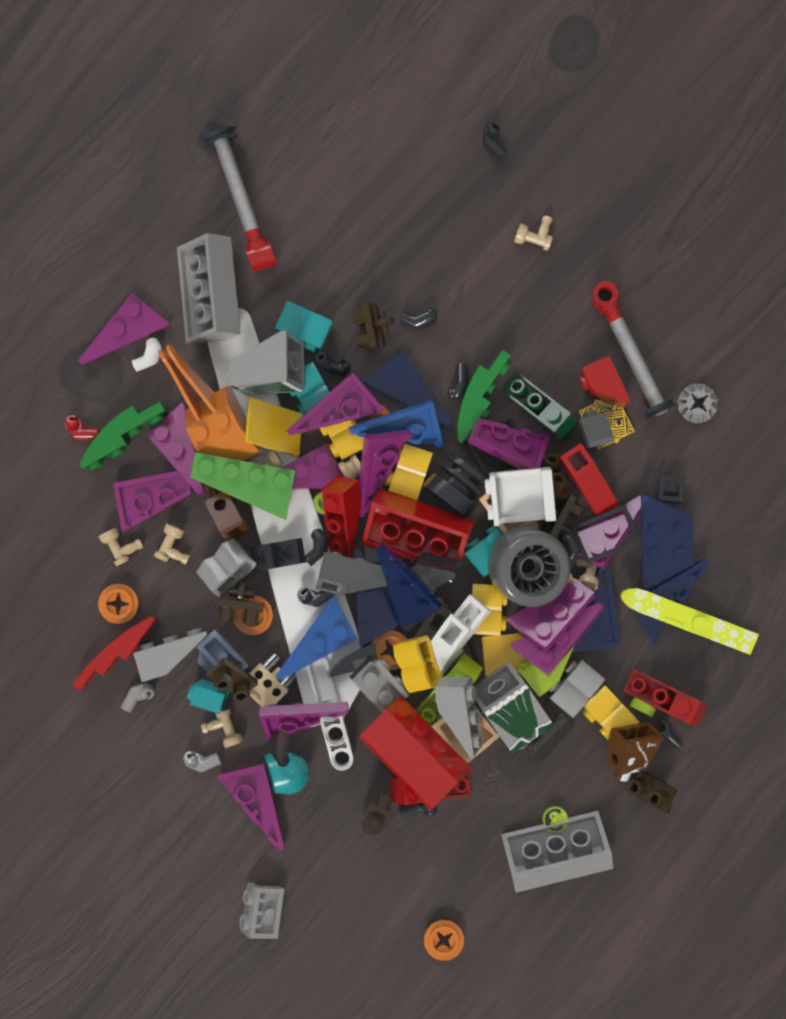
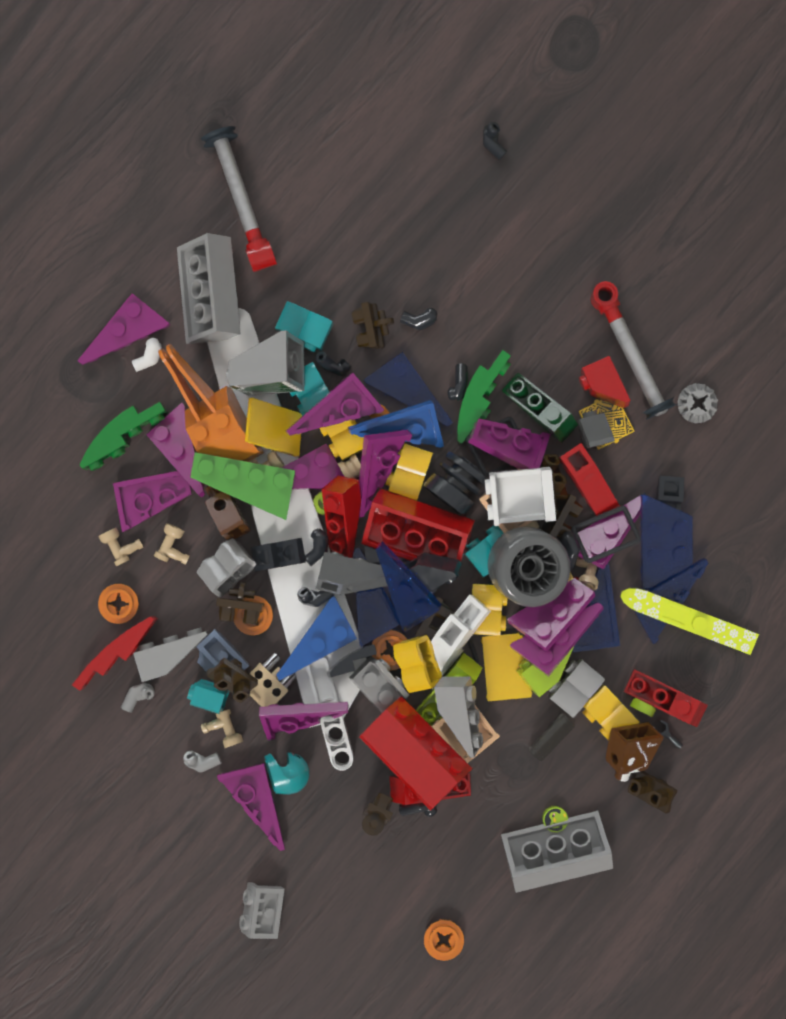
red arm [65,415,99,440] -> none
slope [473,661,554,754] -> none
tan piece [514,216,552,251] -> none

